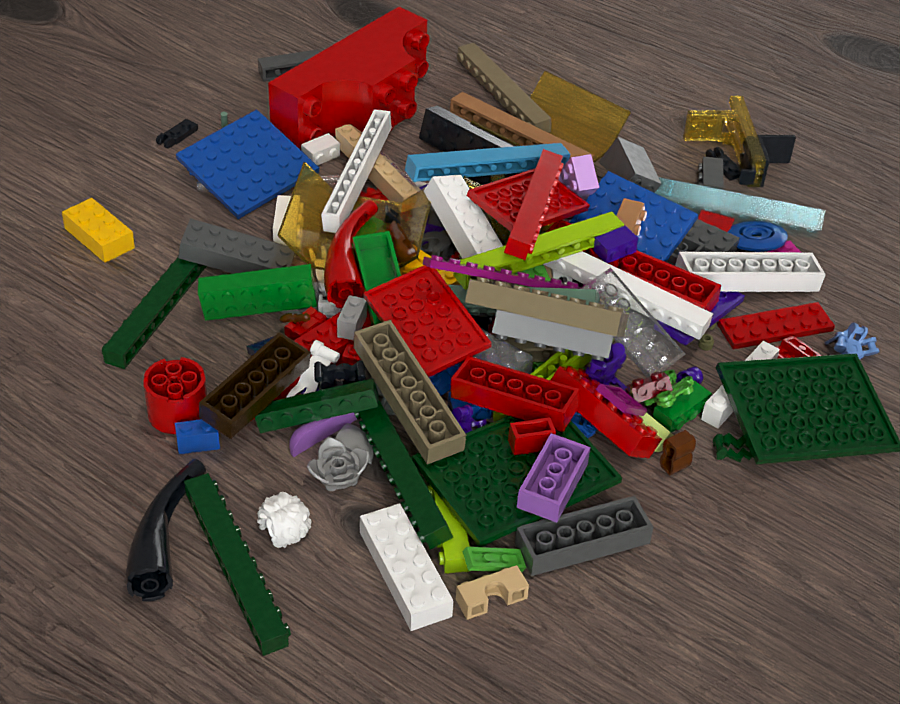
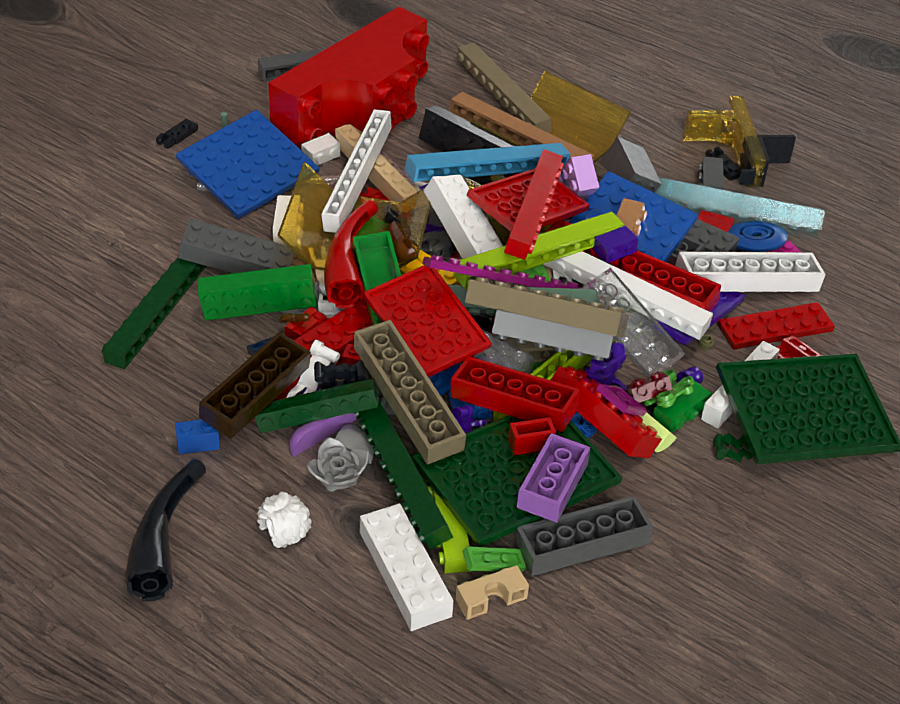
yellow brick [62,198,135,263] -> none
red brick [143,357,207,434] -> none
dark green brick [184,473,291,656] -> none
light grey brick [337,295,367,341] -> none
reddish brown brick [660,430,696,476] -> none
medium blue piece [824,322,880,359] -> none

